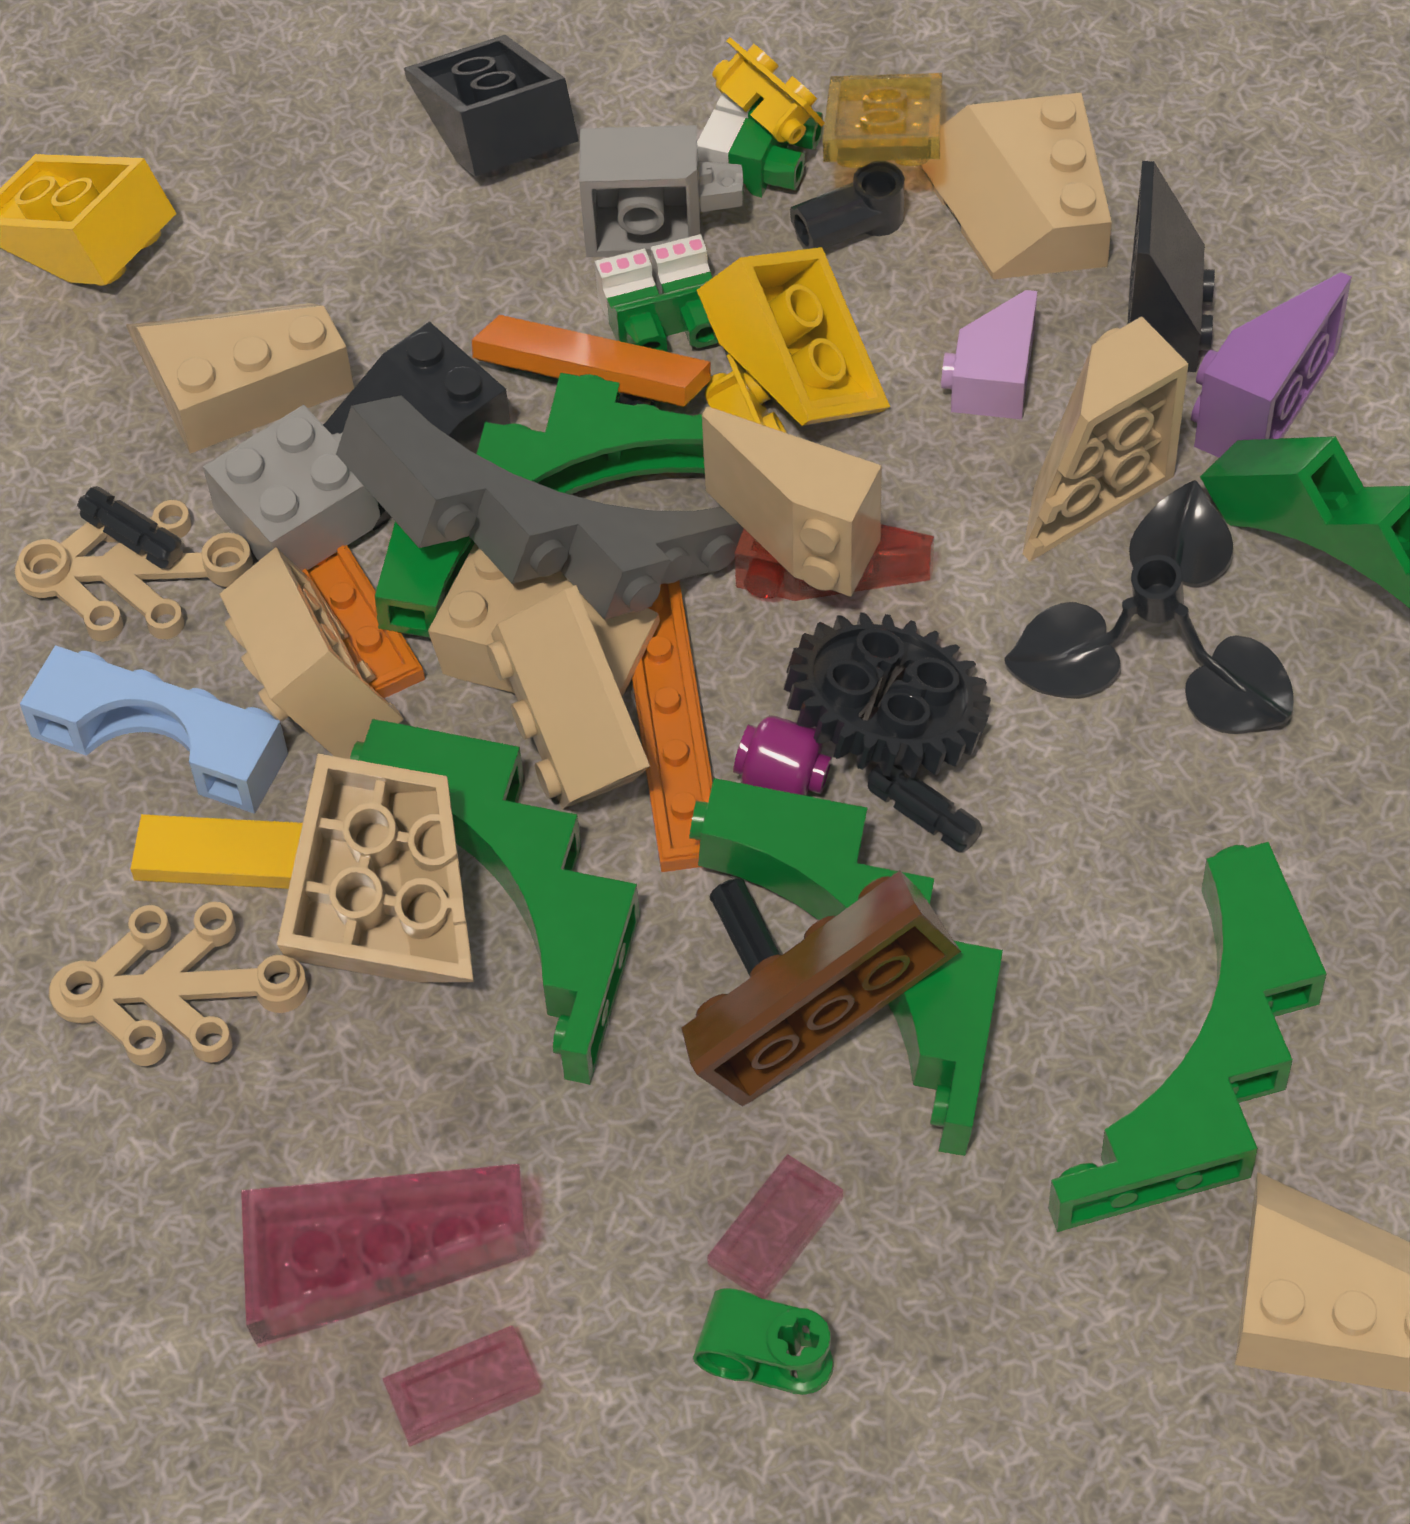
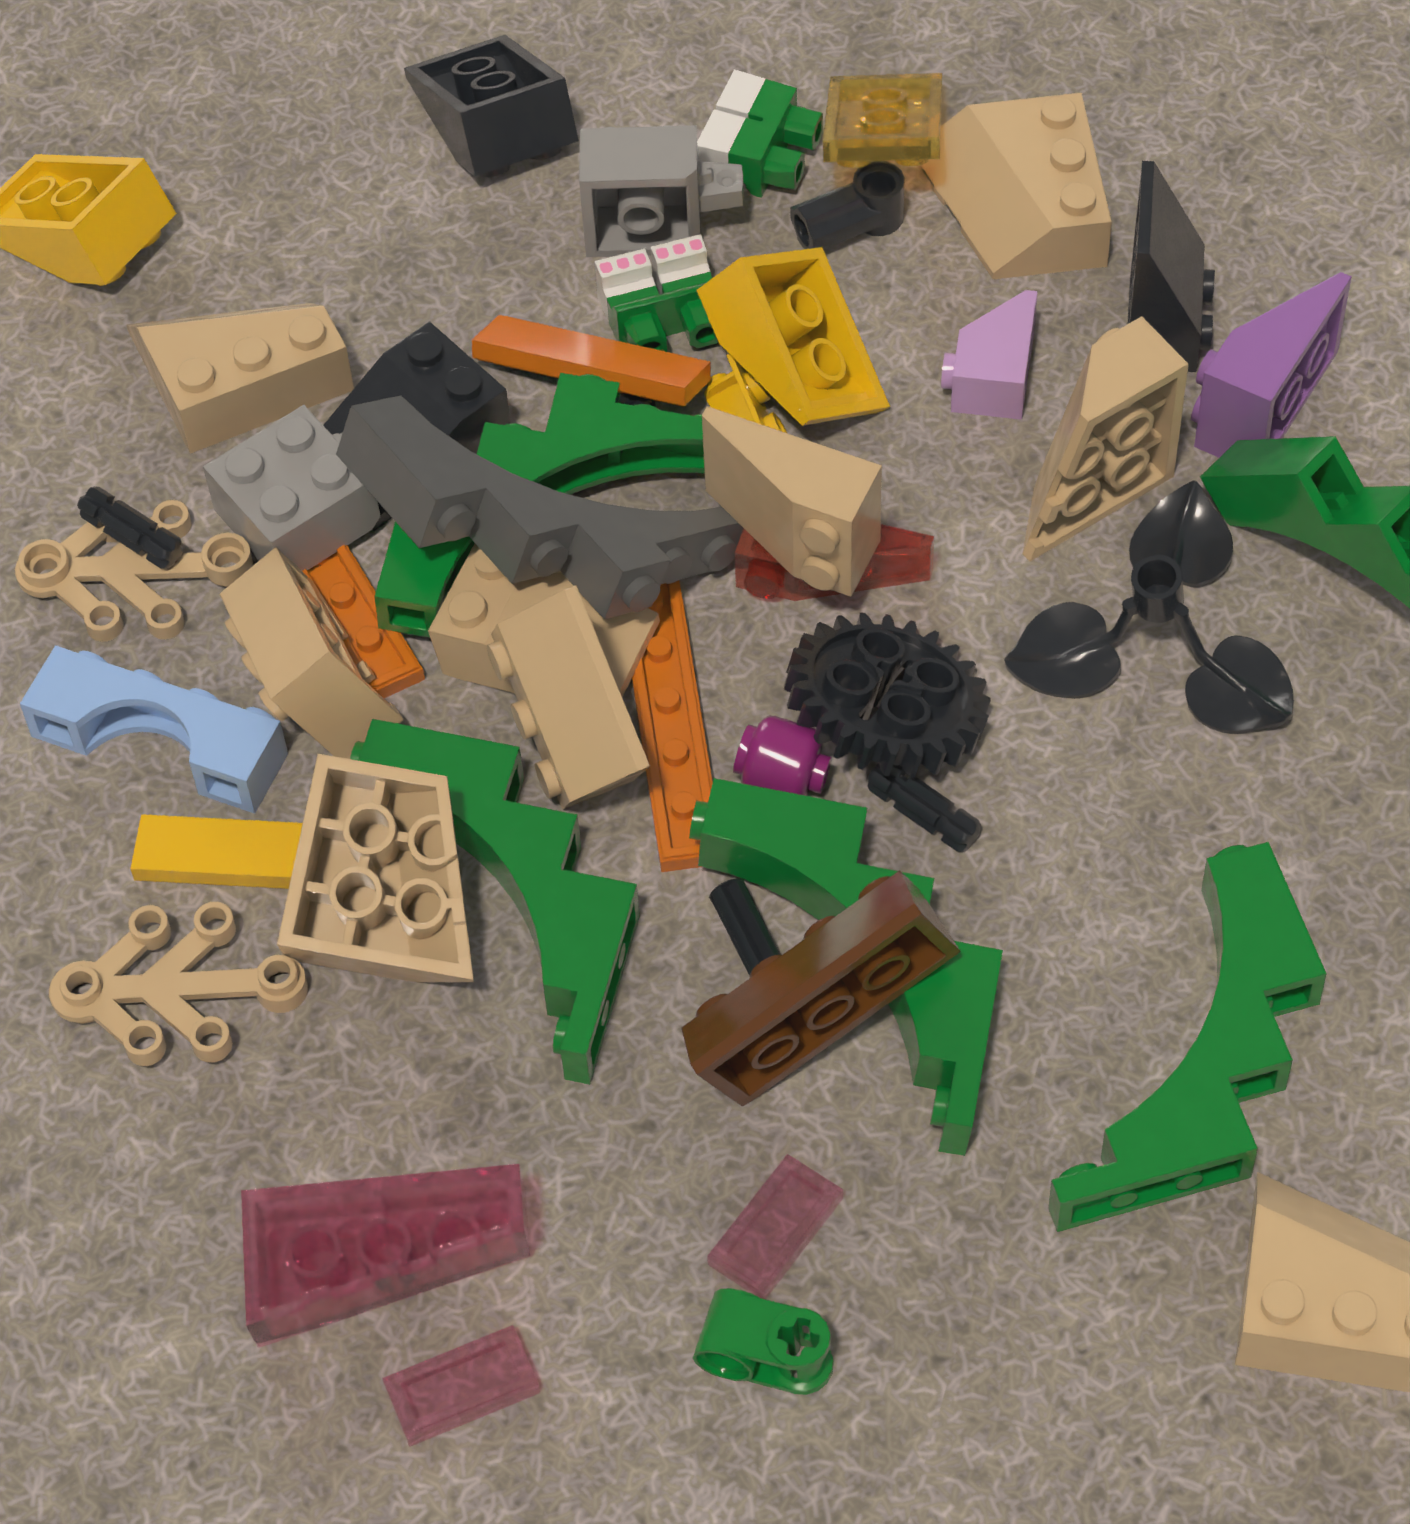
yellow hinge [712,37,825,144] -> none

